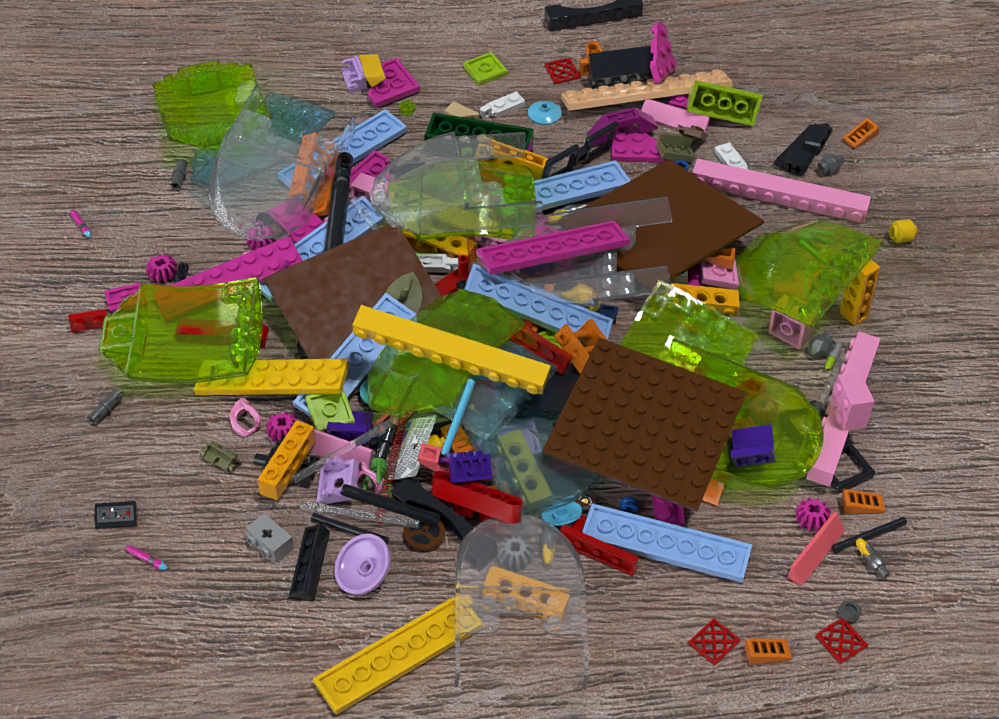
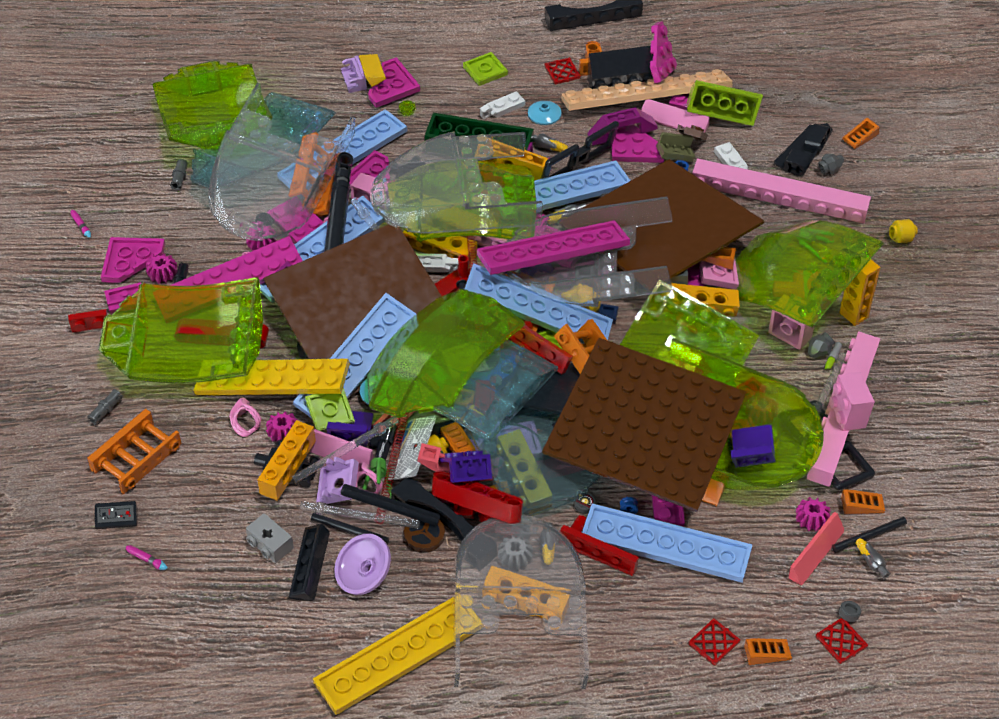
olive hinge [200,440,242,472] -> none
yellow brick [352,305,551,395] -> none
olive shield [386,272,422,315] -> none
medium azure bar [440,379,476,456] -> none
tan tile [444,101,479,119] -> none
medium azure dish [541,501,582,526] -> none
none -> orange fence [87,408,182,494]
none -> dark pink plate [101,237,165,283]
none -> flat silver piece [533,134,568,152]

